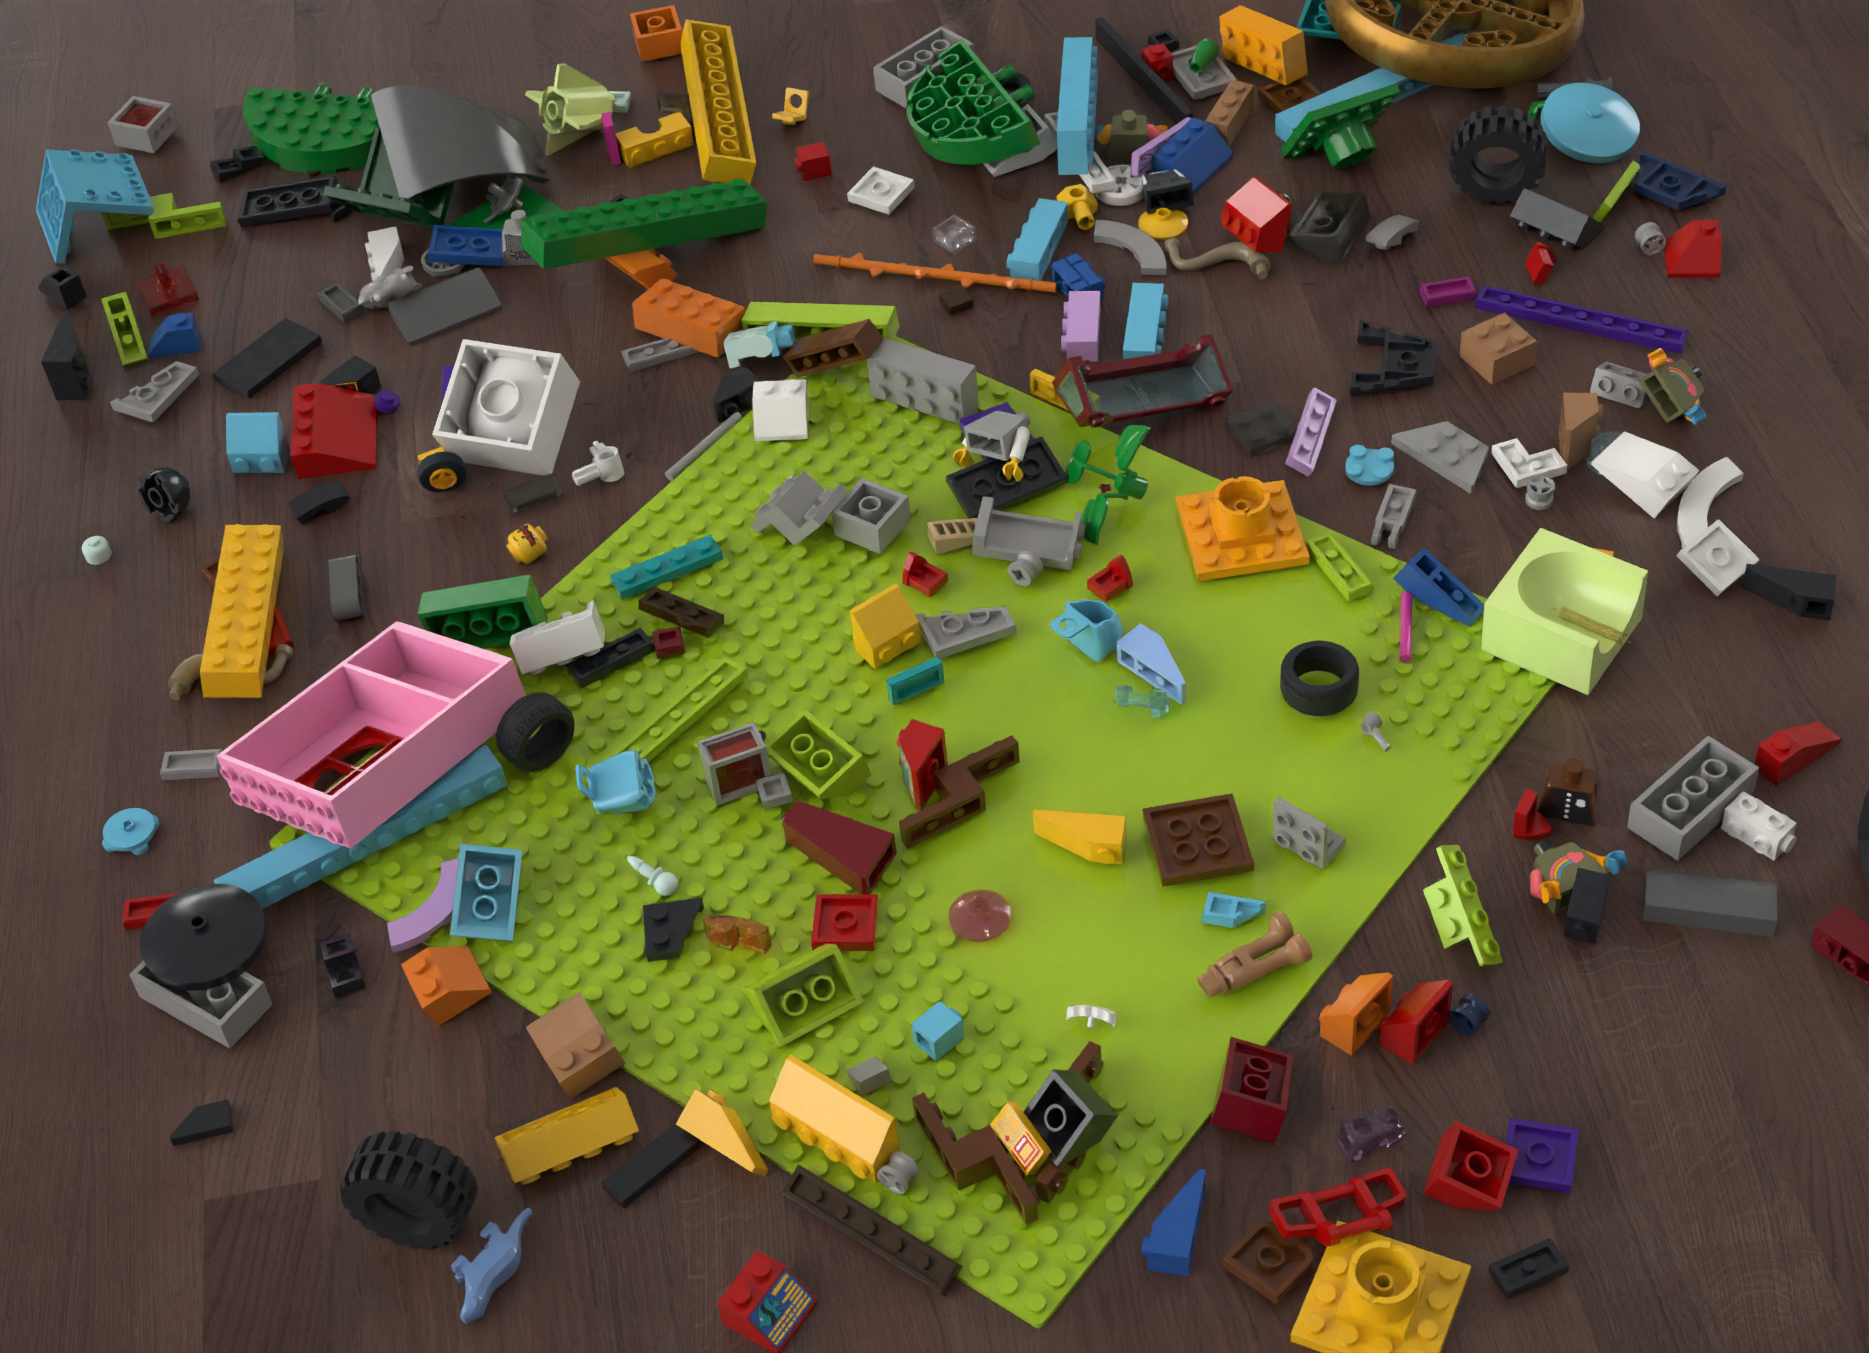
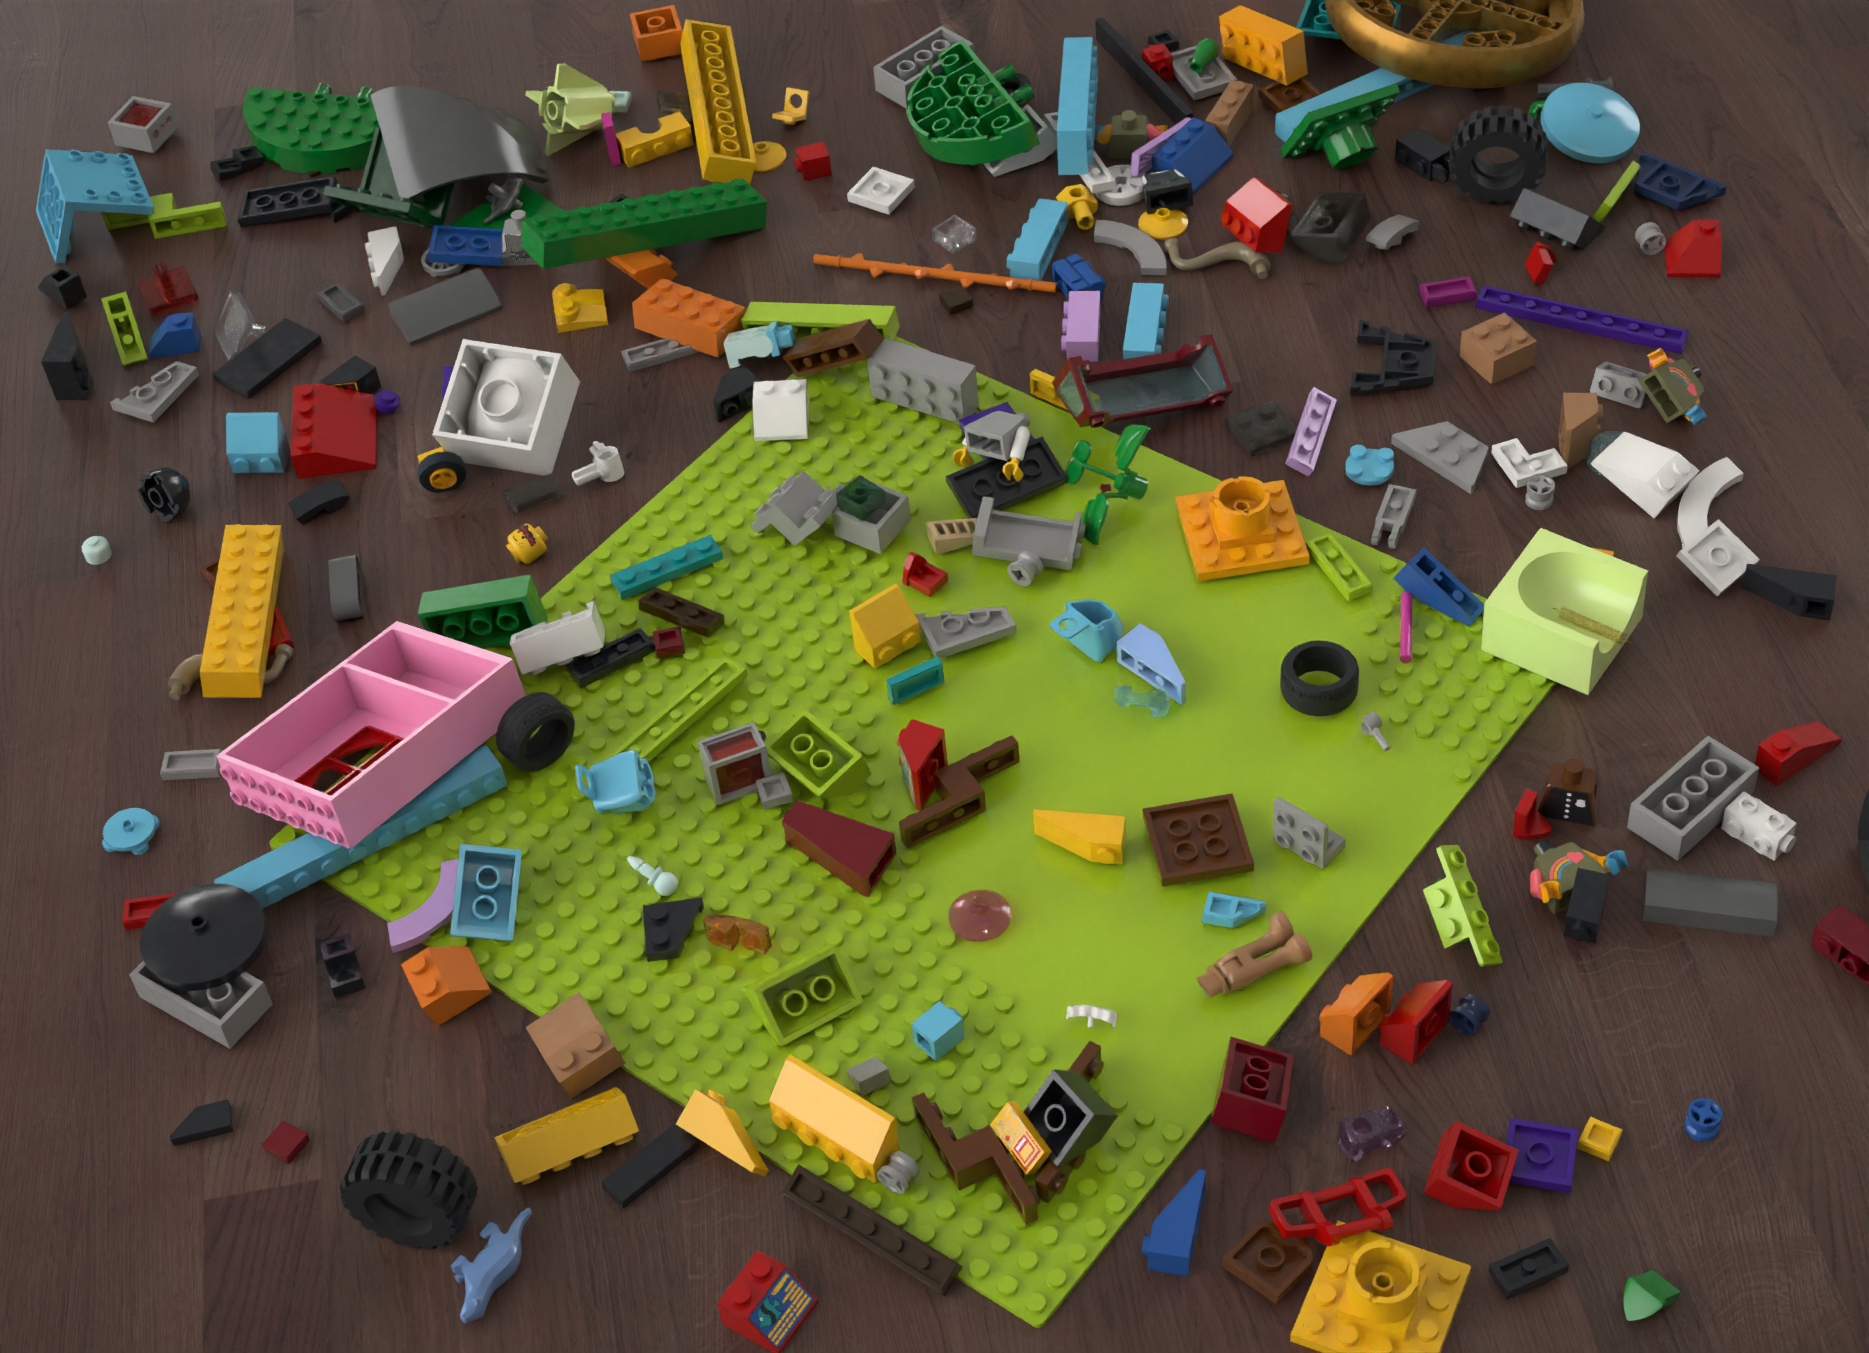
light grey animal [358,265,422,309] -> none
light grey bar [665,412,743,481] -> none
red tile [811,894,879,951] -> none
red tile [1087,555,1133,603] -> none
none -> clear tile [214,290,265,360]
none -> dark red tile [262,1121,310,1164]
none -> yellow slope [552,283,608,333]
none -> yellow dish [753,141,786,172]
none -> clear green piece [836,475,886,521]
none -> black hinge [1395,127,1452,183]
none -> yellow tile [1577,1117,1623,1161]
none -> green tile [1623,1270,1681,1321]
none -> blue wheel [1685,1098,1723,1142]

